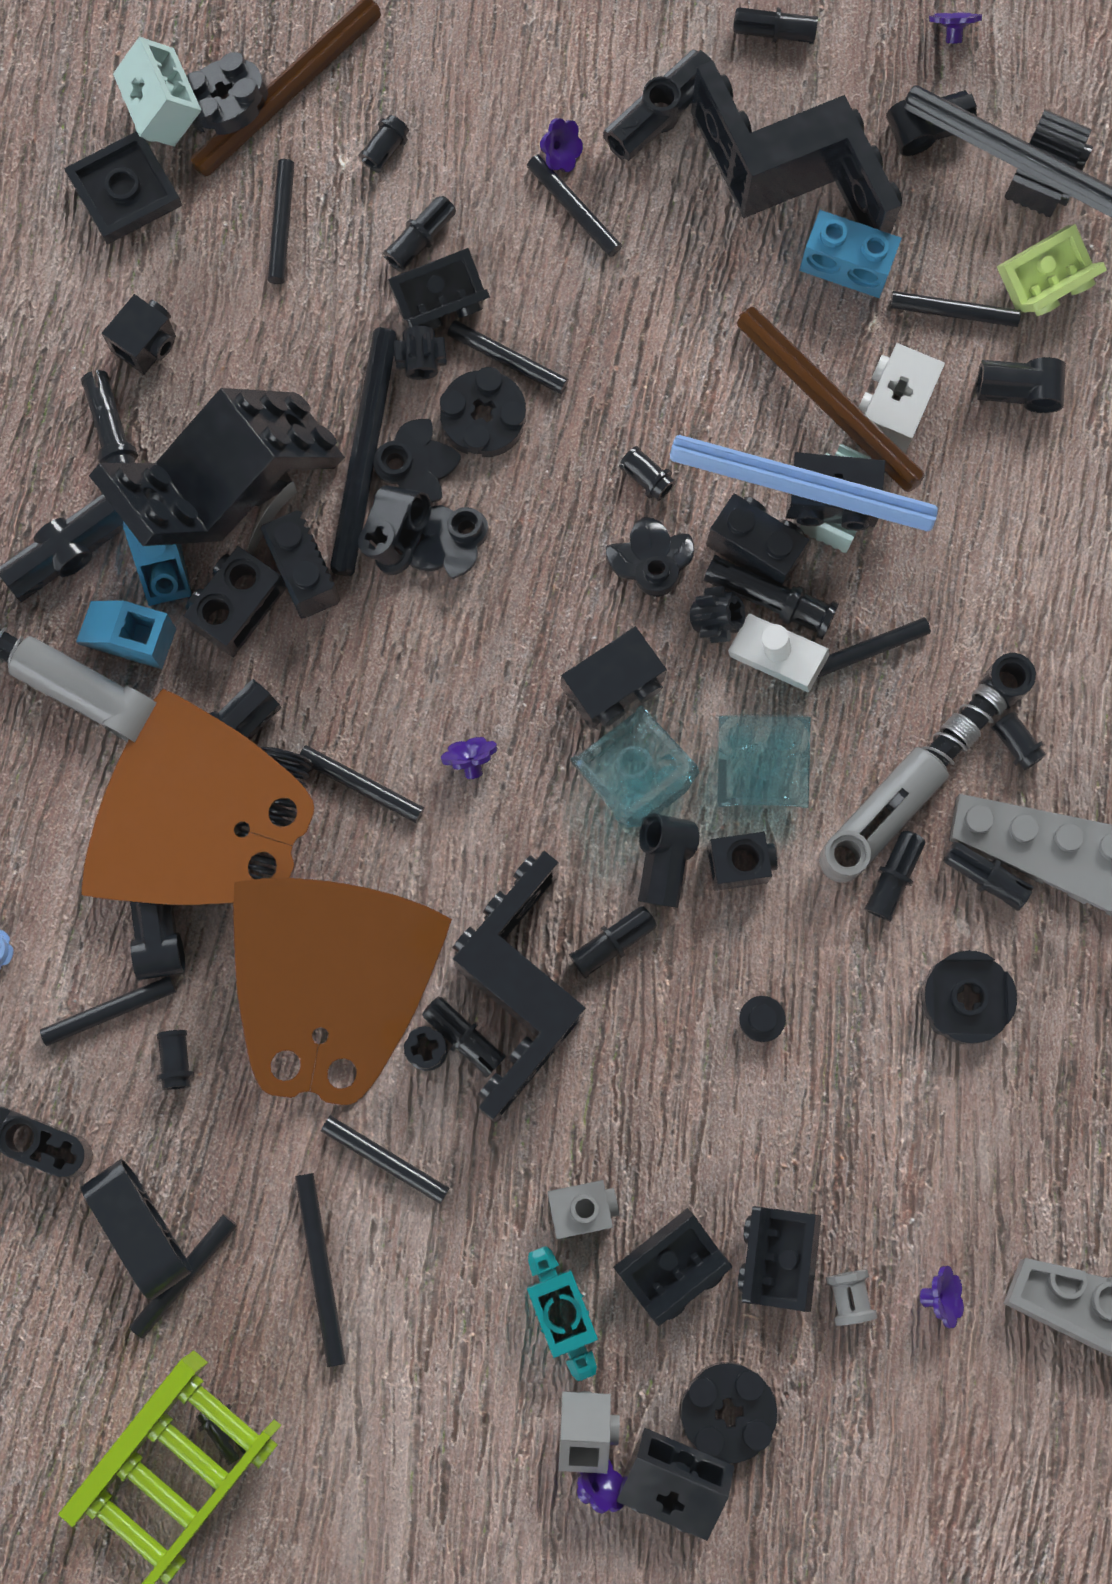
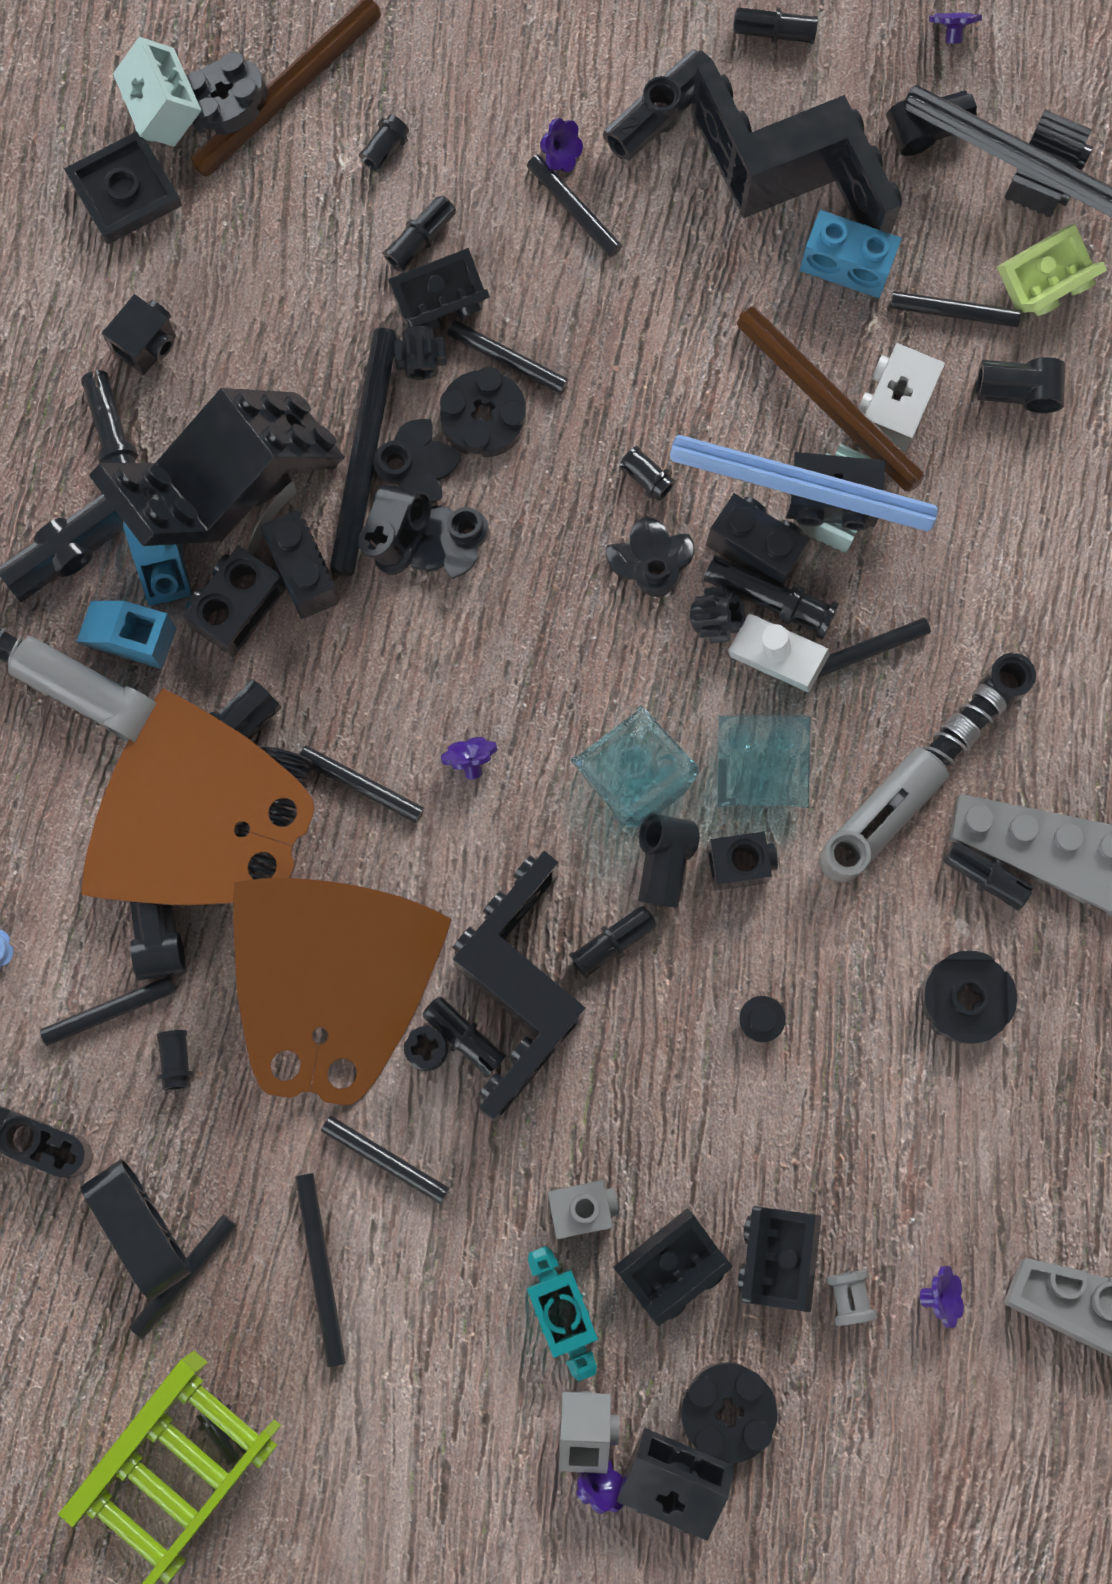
black bar [268,159,295,284] -> none
black brick [560,626,667,729] -> none
black axle [864,831,926,922] -> none
black pin [991,711,1047,771] -> none

